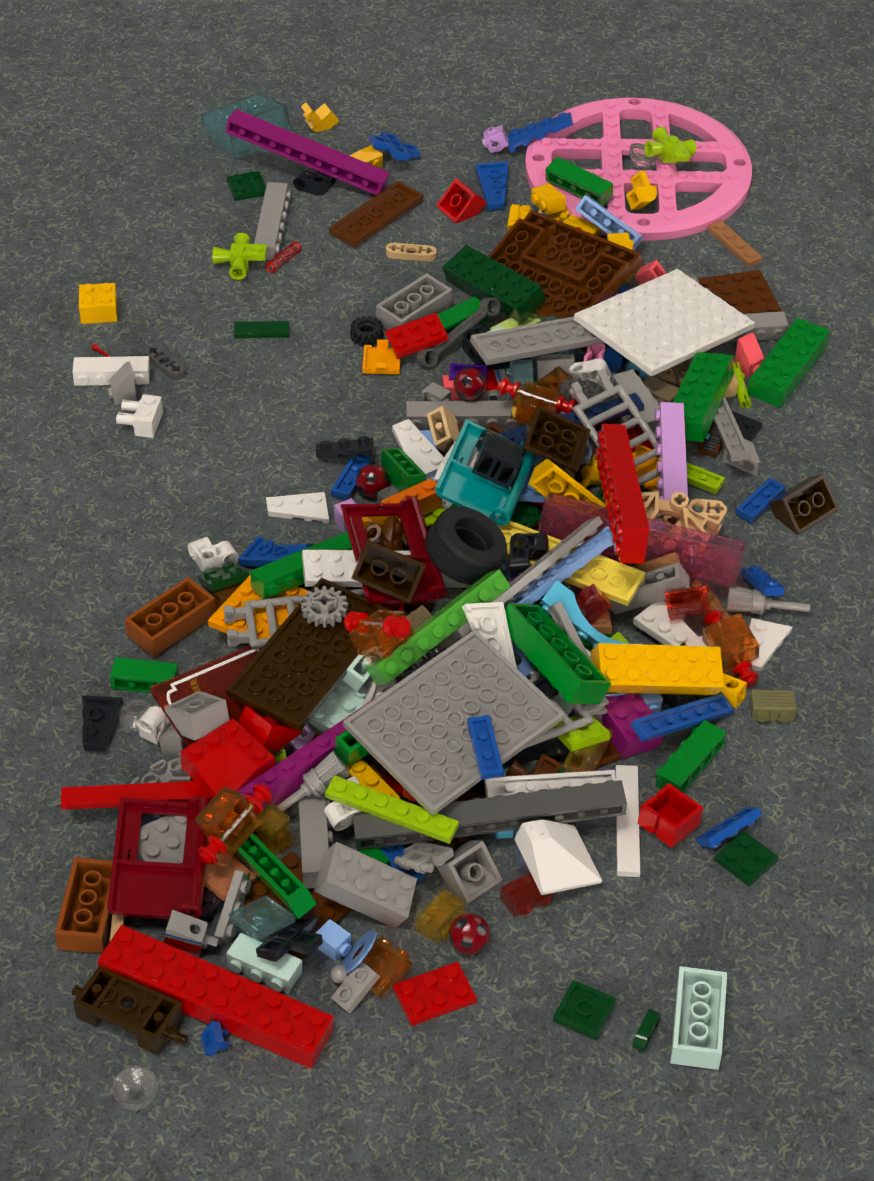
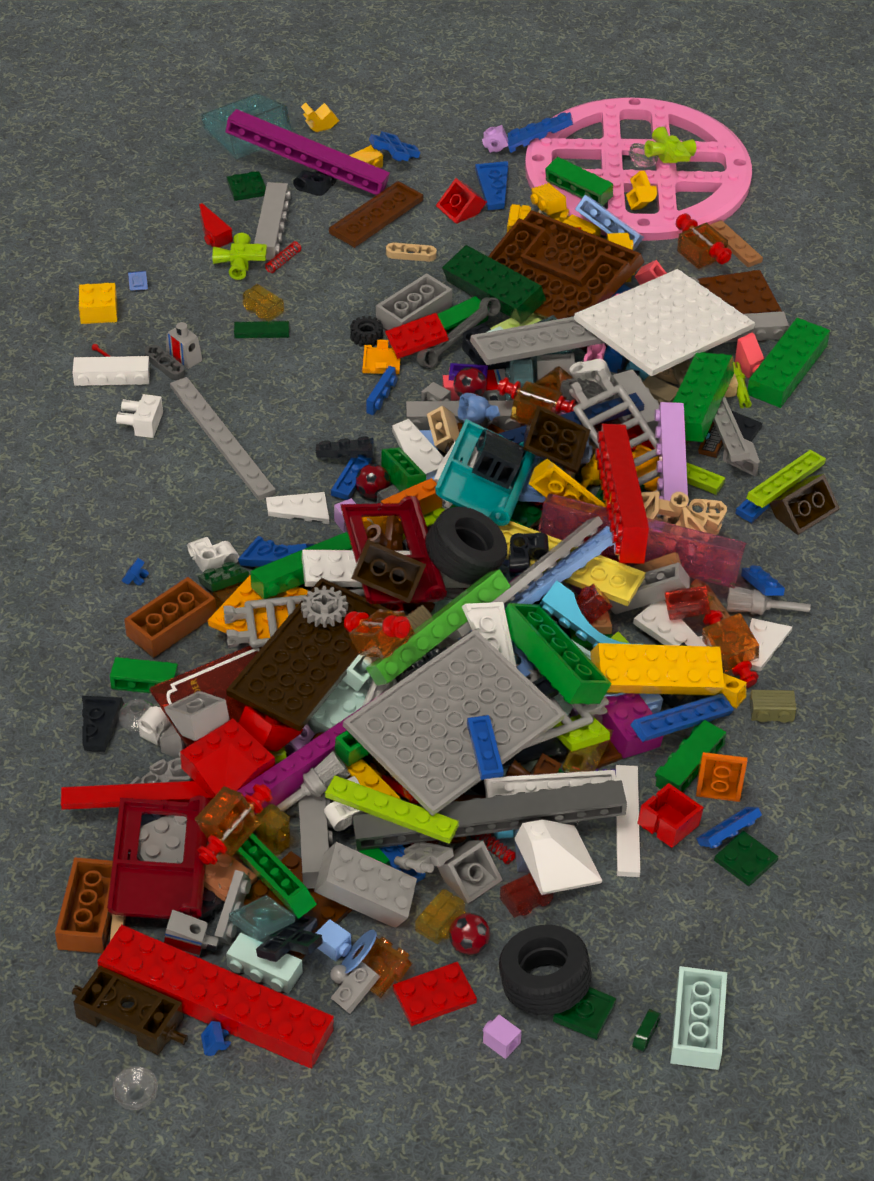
light grey slope [107,361,137,405] -> none
light grey tile [548,601,590,659] -> none
none -> blue tile [121,558,149,585]
none -> tile [128,270,148,291]
none -> light grey torso [166,322,203,369]
none -> light grey plate [170,377,276,501]
none -> red slope [199,203,233,248]
none -> clear yellow brick [243,284,284,321]
none -> blue plate [366,366,398,415]
none -> medium blue piece [457,393,500,424]
none -> red piece [471,834,516,864]
none -> lavender brick [483,1015,522,1059]
none -> black tyre [499,925,592,1015]
none -> clear orange brick [675,213,732,269]
none -> orange slope [696,752,747,802]
none -> lime plate [746,450,826,508]

